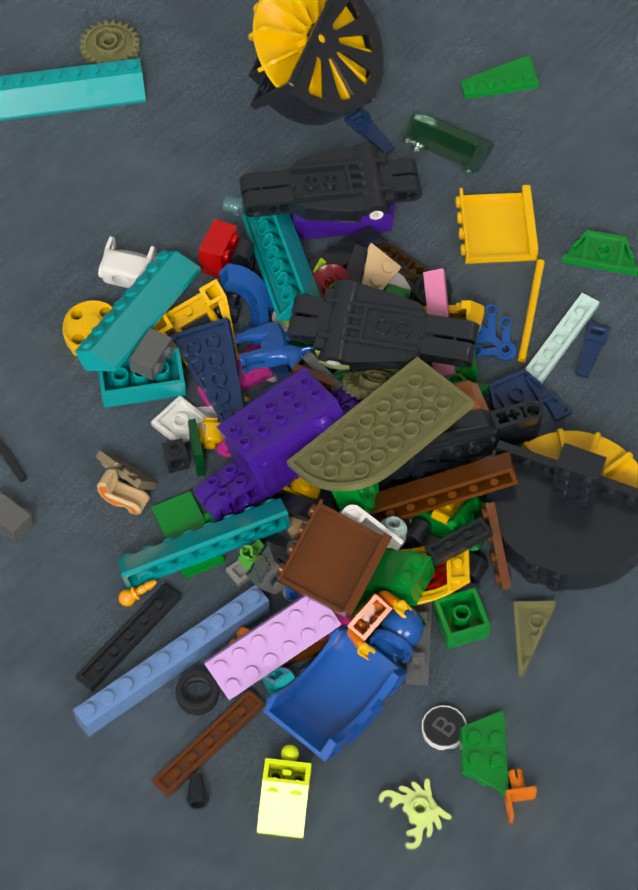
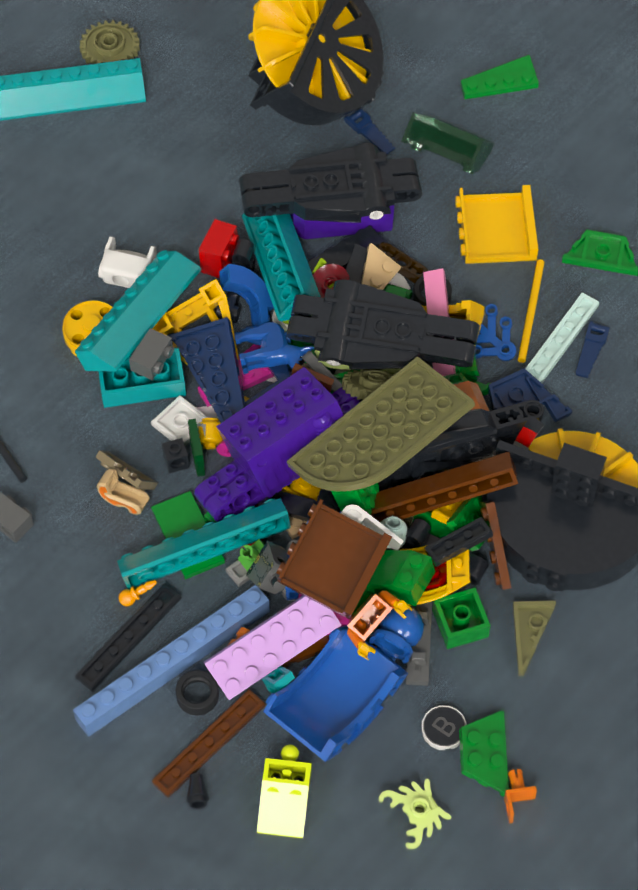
clear light blue wheel [223,193,243,216] -> none
none -> sticker [513,416,544,450]

